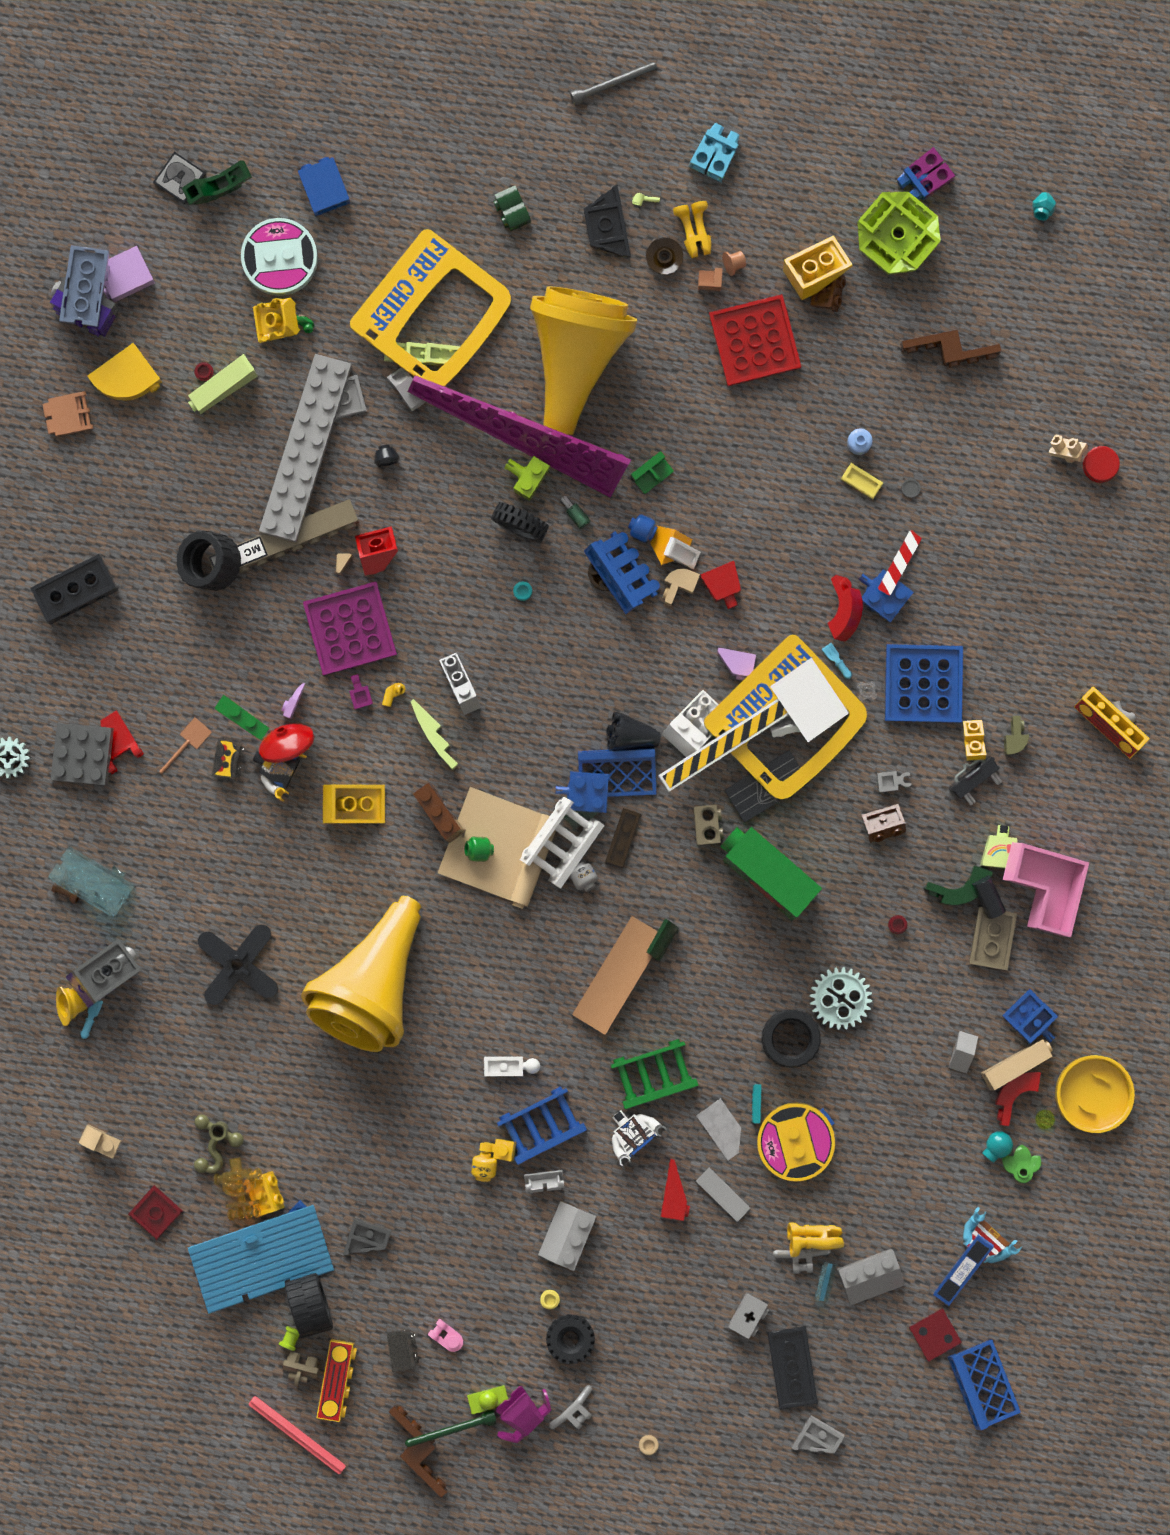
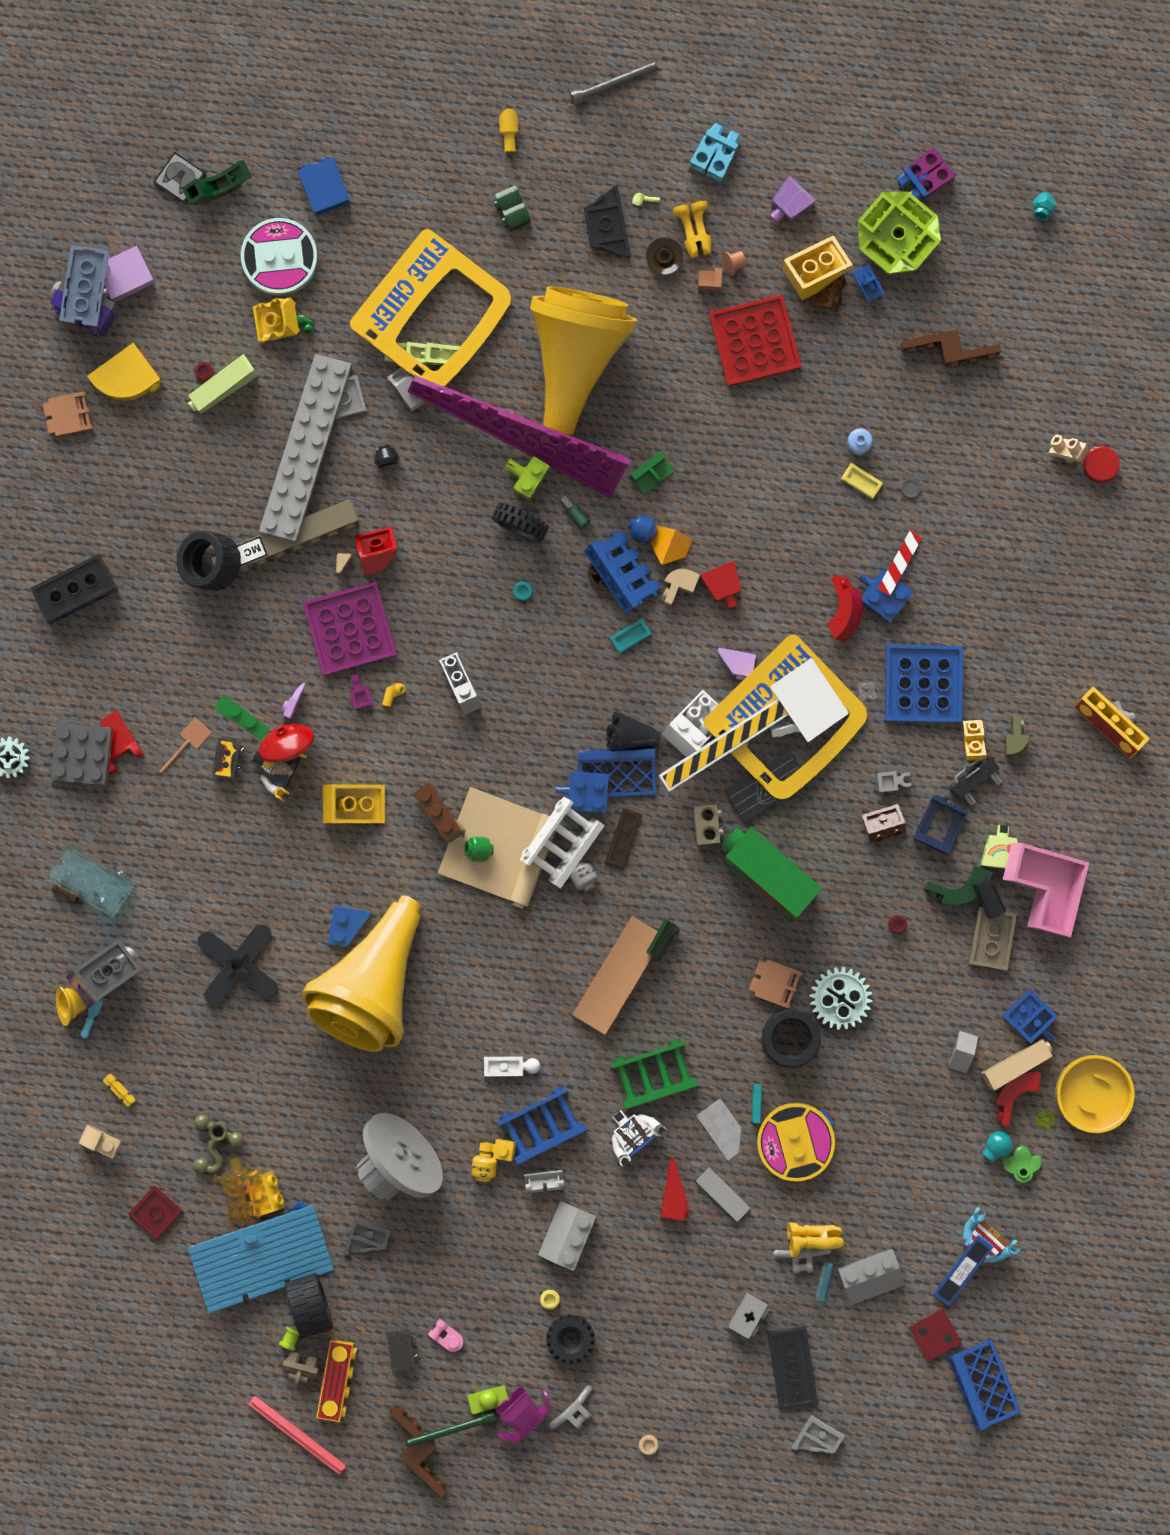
yellowish green slope [411,699,458,770] -> none
white tile [663,537,701,570] -> none
medium azure piece [822,643,852,679] -> none
none -> yellow axle [103,1074,135,1107]
none -> blue wing [328,906,371,947]
none -> light grey piece [357,1113,443,1200]
none -> yellow arm [499,109,518,153]
none -> teal tile [610,618,652,654]
none -> nougat plate [749,959,803,1009]
none -> medium lavender torso [769,176,816,223]
none -> blue hips [851,264,885,303]
none -> dark blue panel [913,795,968,855]

